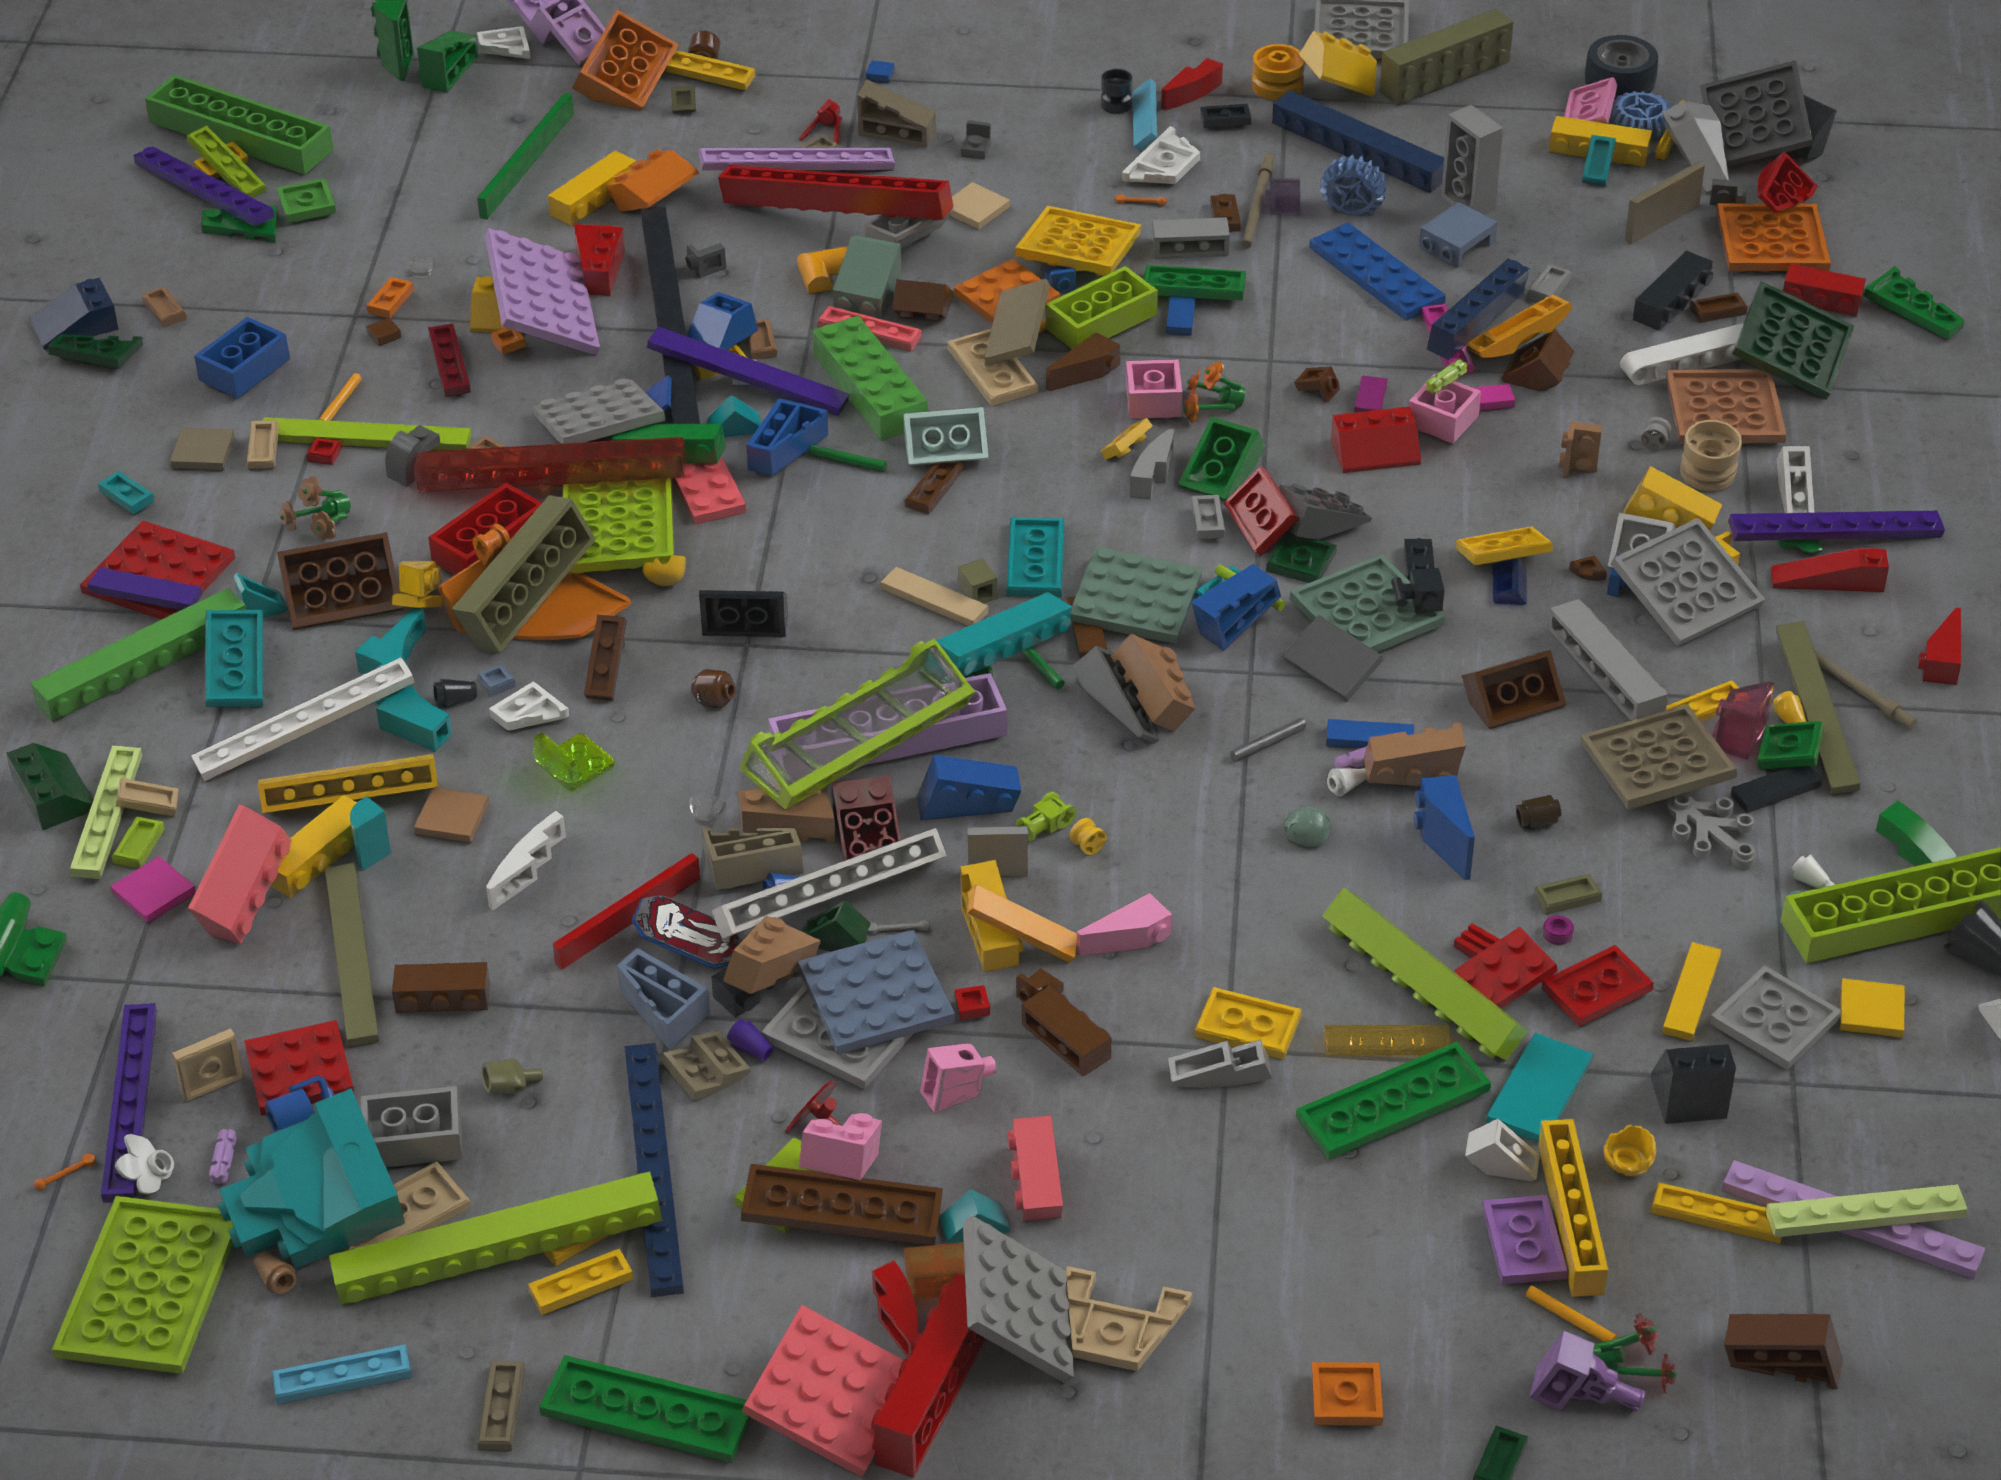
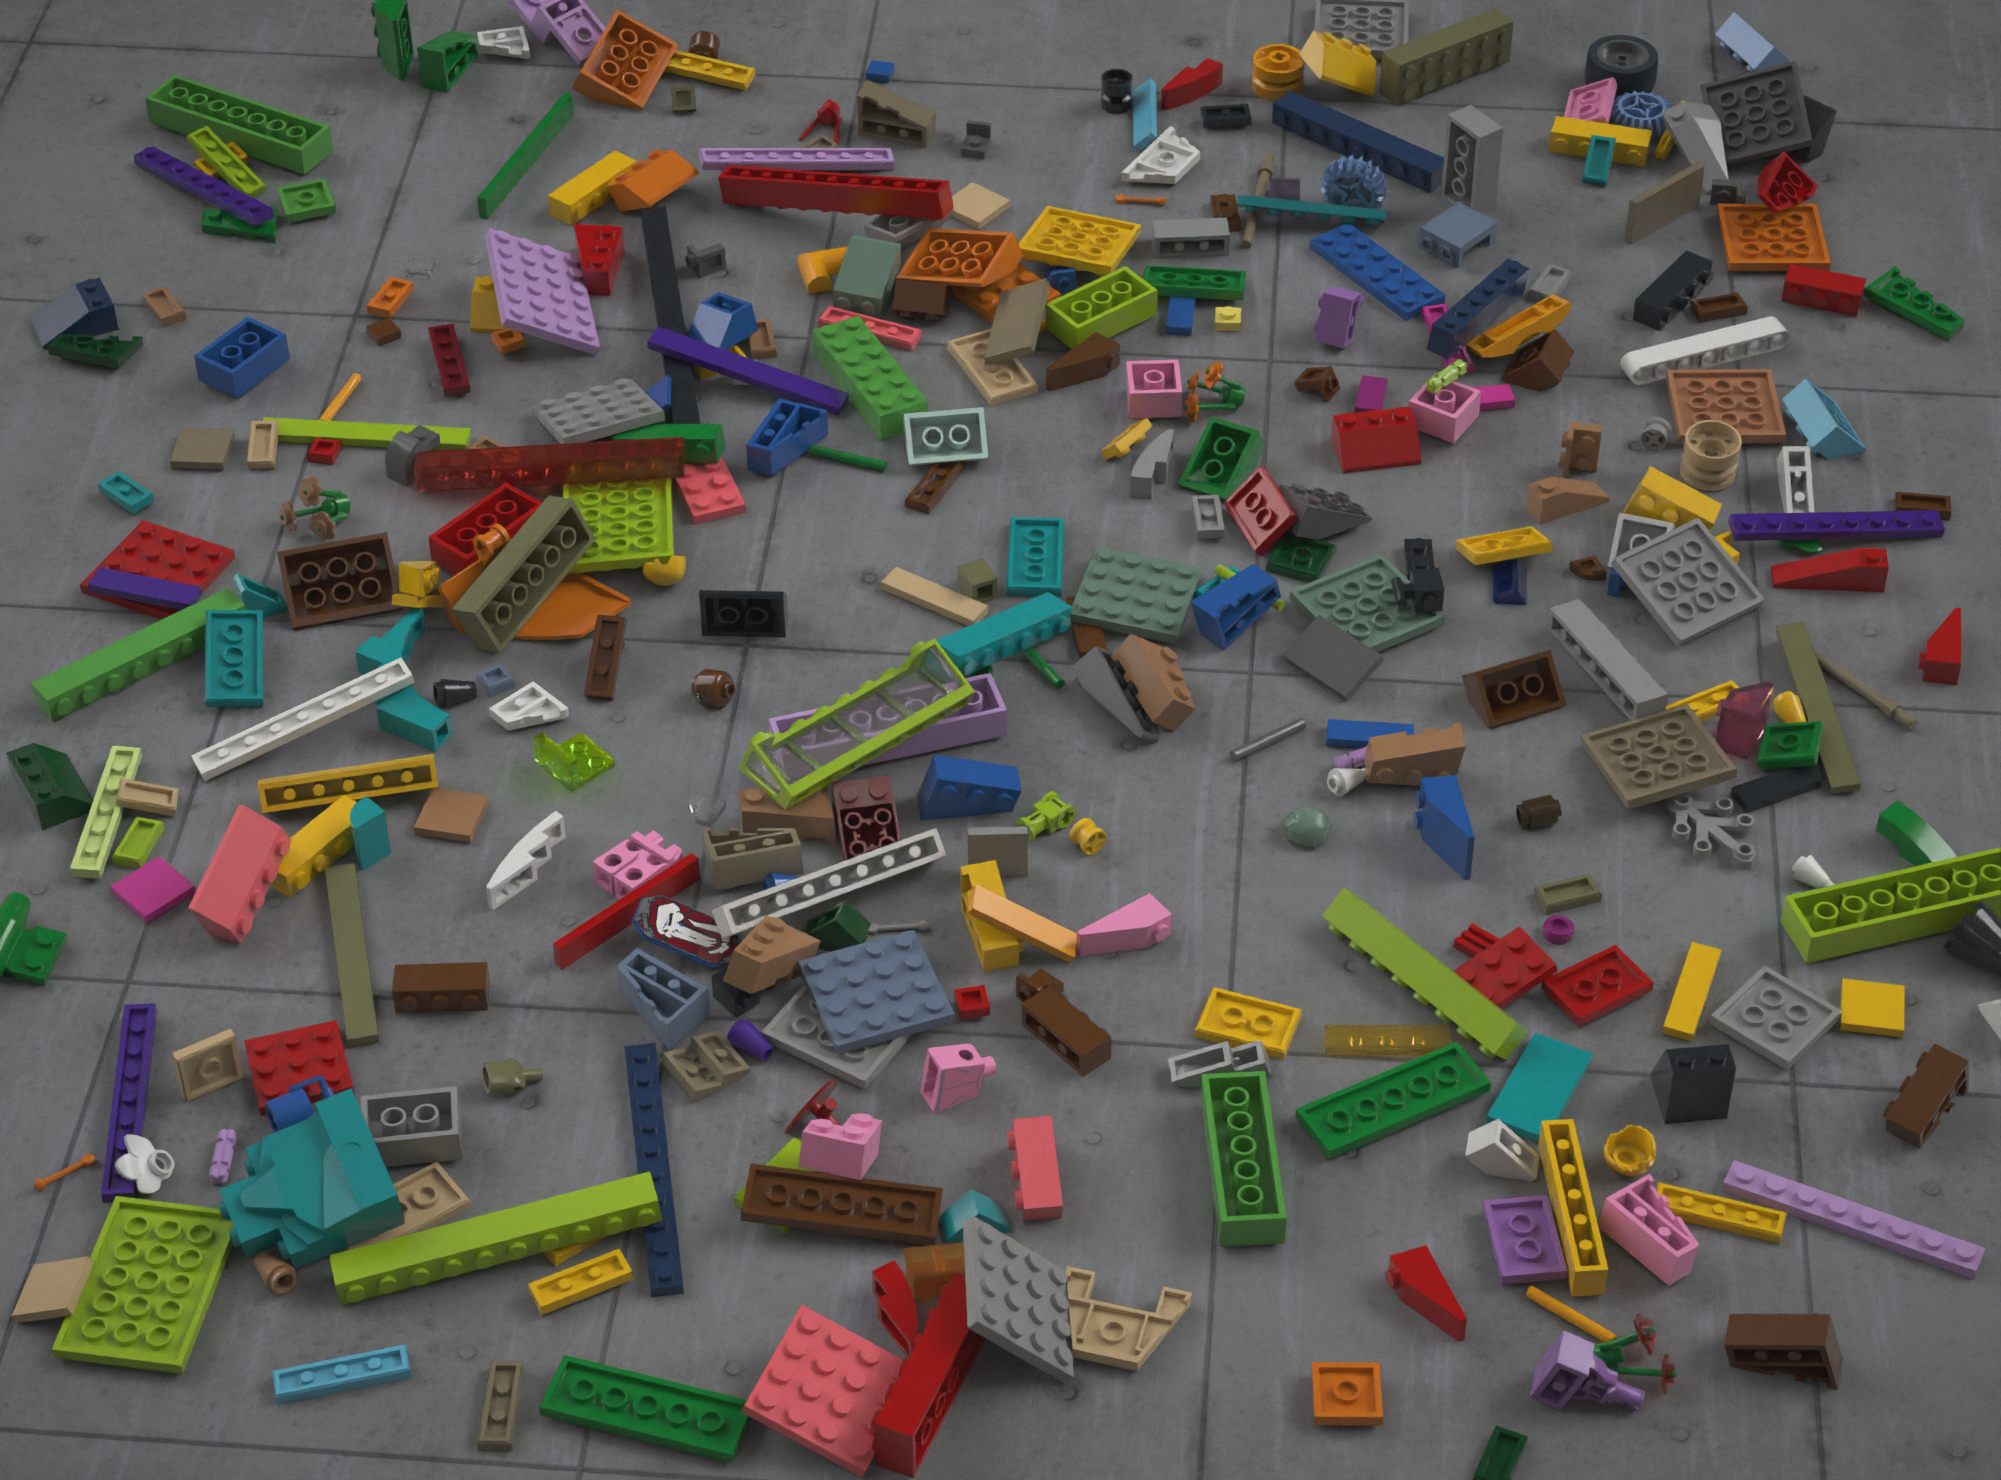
teal slope [707,395,761,437] -> none
dark green plate [1732,281,1854,400] -> none
yellowish green plate [1766,1184,1968,1237] -> none
none -> tan tile [12,1256,94,1323]
none -> bright pink hips [592,830,683,900]
none -> orange slope [895,228,1023,287]
none -> bright green brick [1201,1071,1287,1247]
none -> light yellow plate [1215,306,1241,331]
none -> teal plate [1236,195,1387,226]
none -> medium lavender brick [1314,286,1364,349]
none -> red slope [1385,1245,1467,1342]
none -> medium nougat slope [1526,476,1609,525]
none -> bright pink wedge [1598,1174,1699,1286]
none -> light blue slope [1715,12,1791,72]
none -> medium azure slope [1782,378,1867,459]
none -> reddish brown wedge [1883,1043,1969,1149]
none -> reddish brown tile [1894,492,1951,521]

